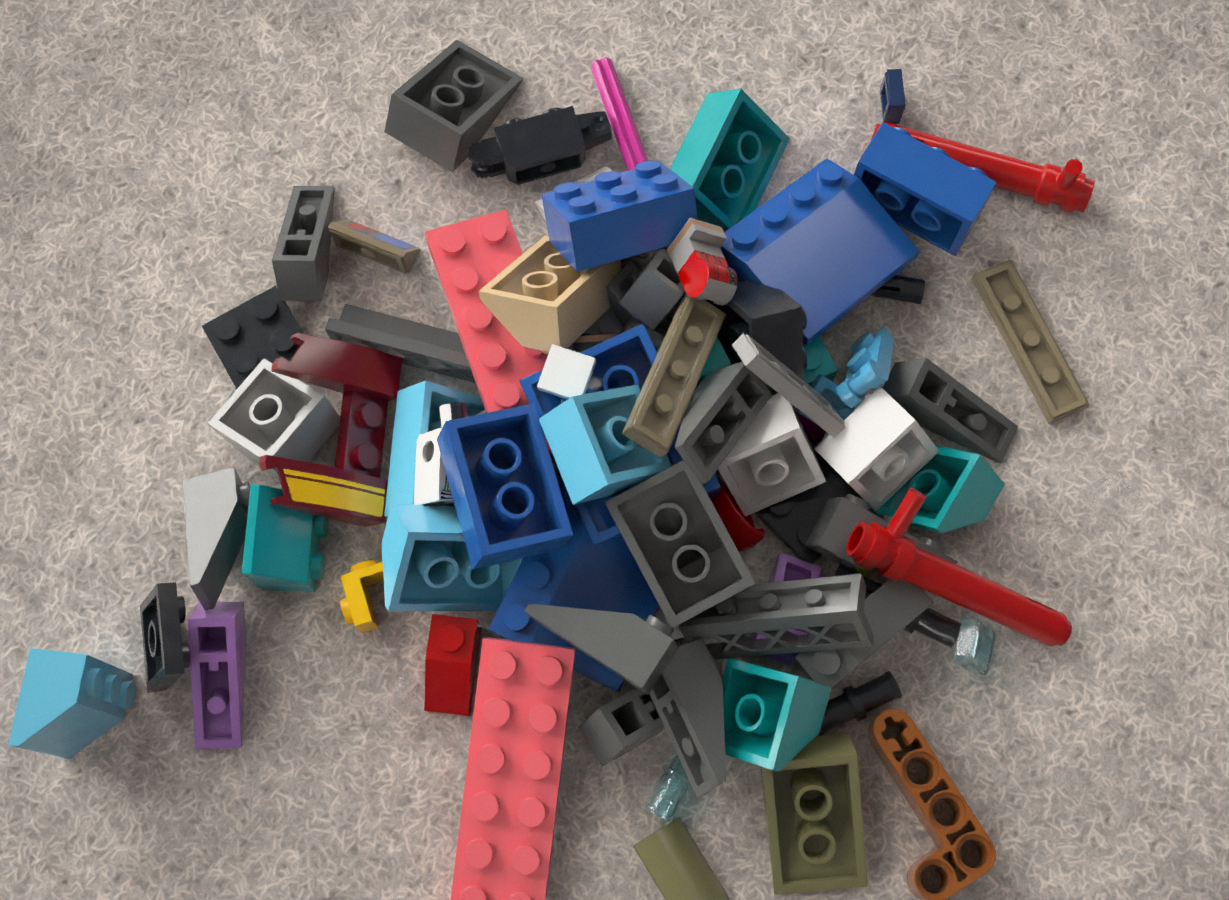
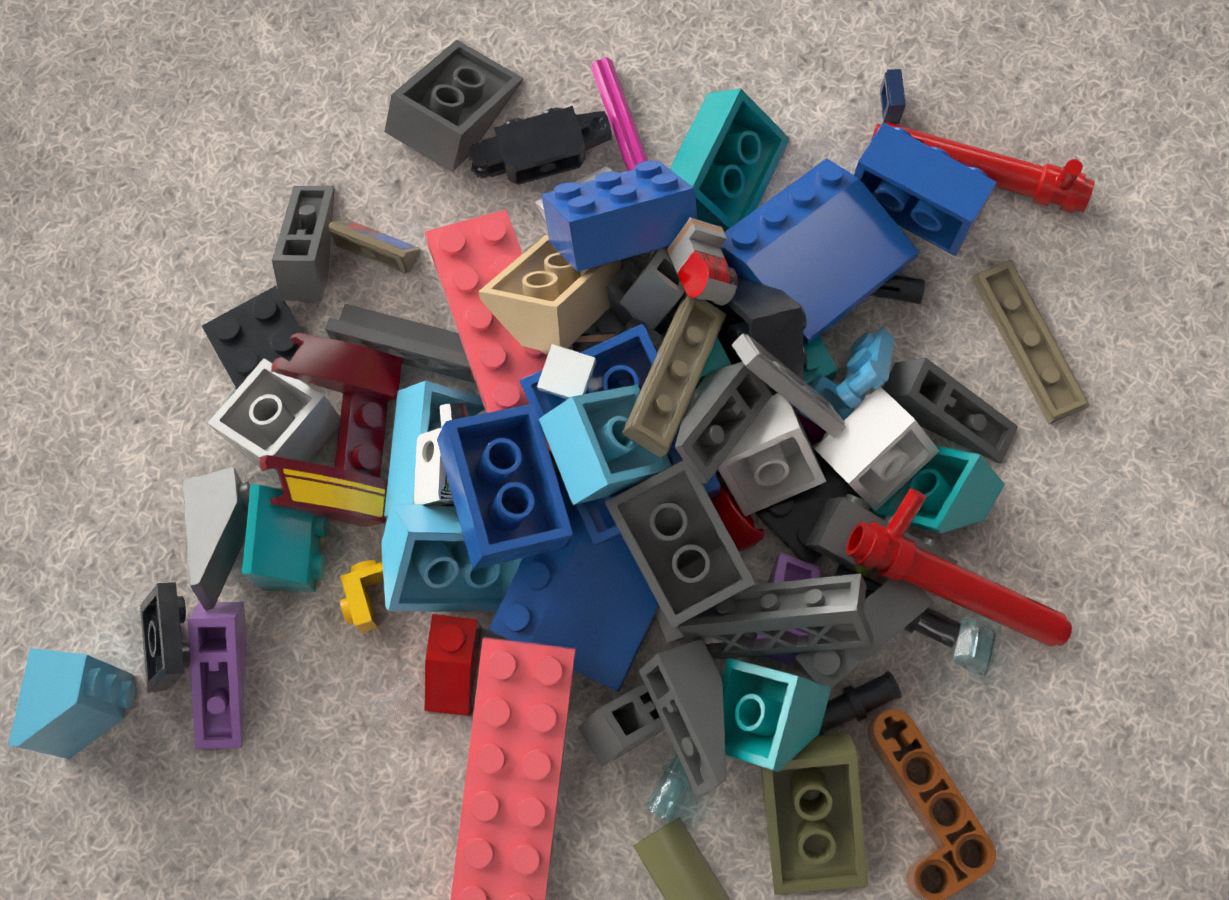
dark grey slope [524,604,679,695] -> none

